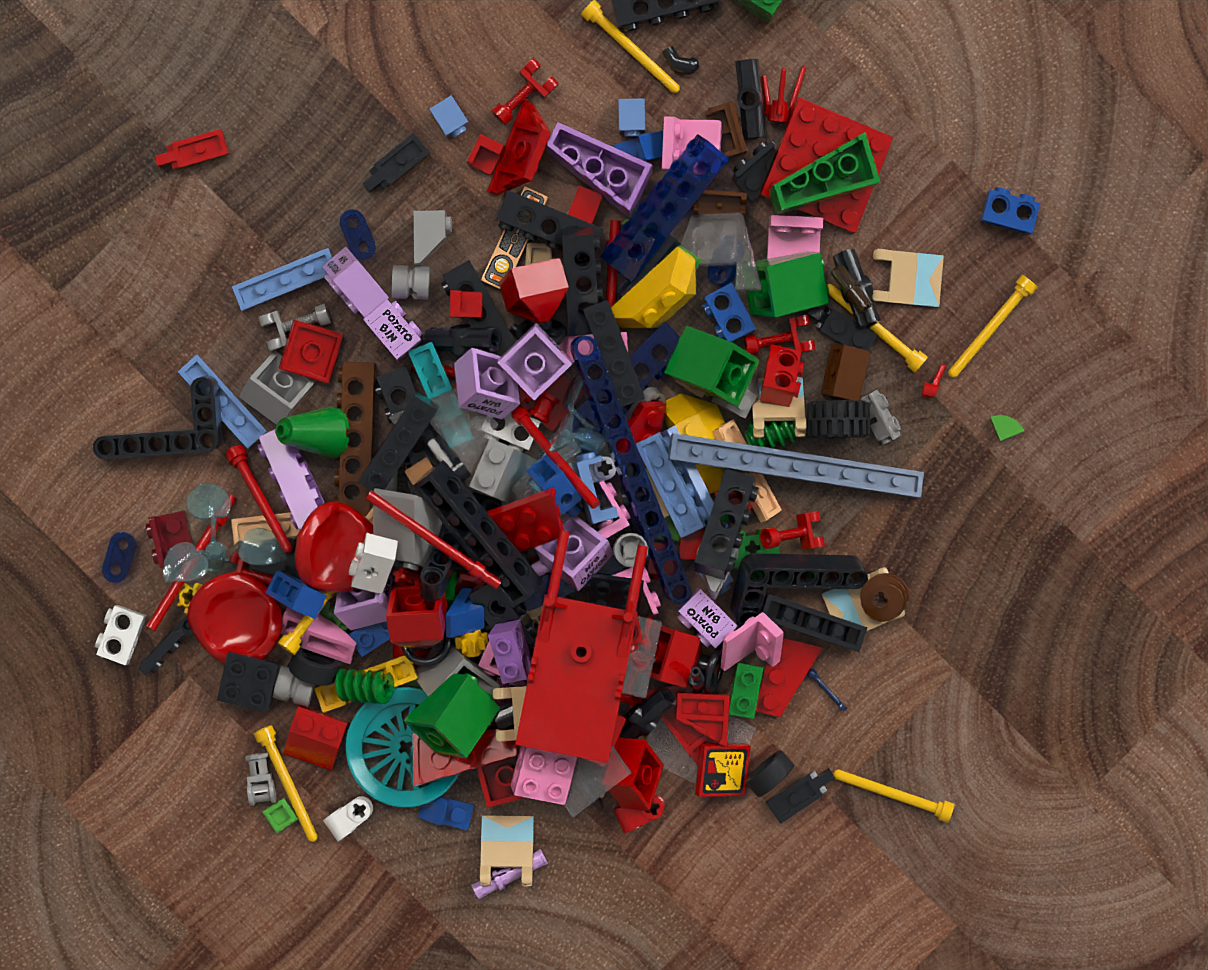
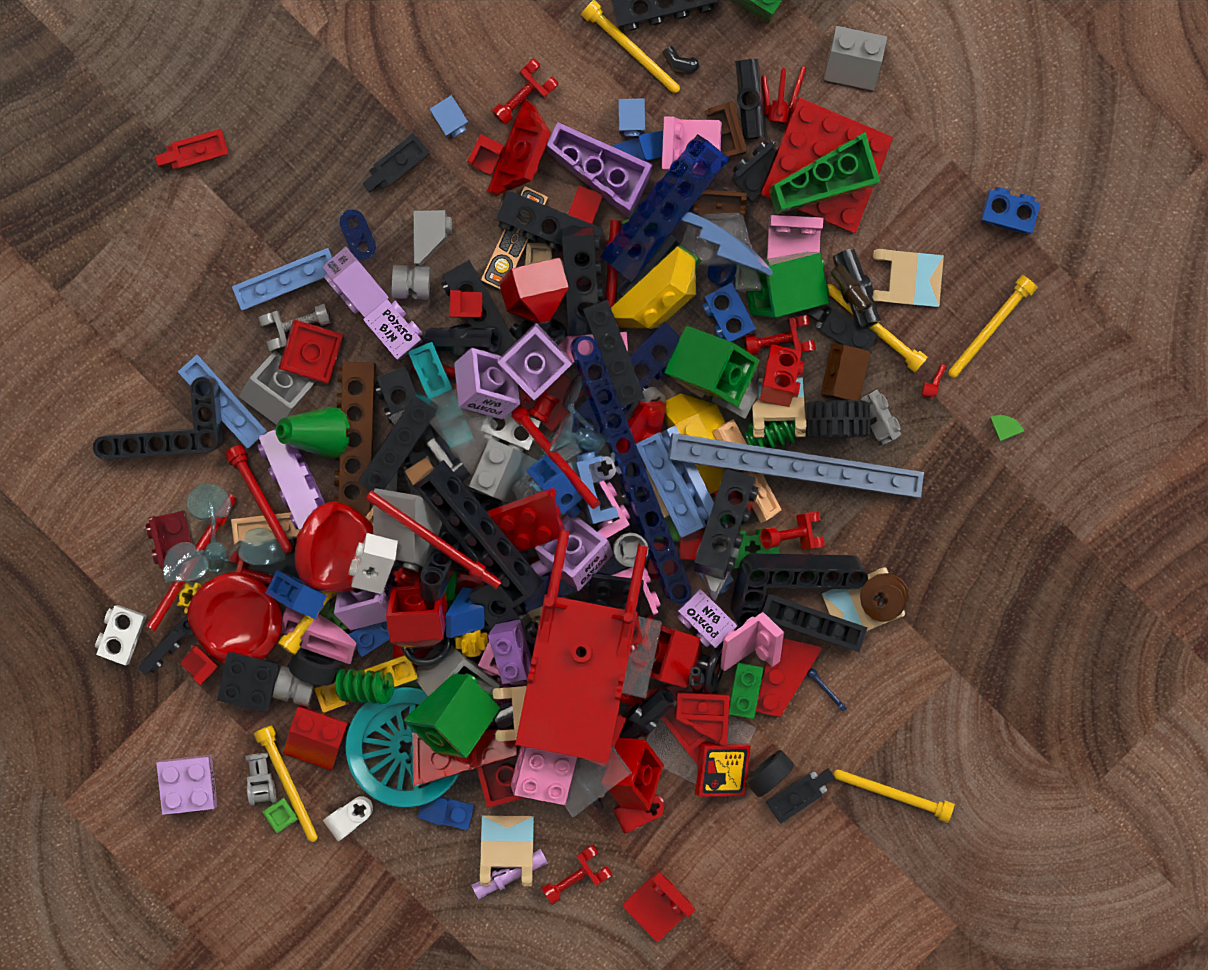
clear blue plate [102,532,137,583] -> none
none -> lavender brick [156,755,217,815]
none -> red panel [181,644,220,685]
none -> red bar [541,844,613,905]
none -> red bracket [622,869,696,942]
none -> medium blue slope [681,210,773,276]
none -> light grey slope [823,26,887,91]

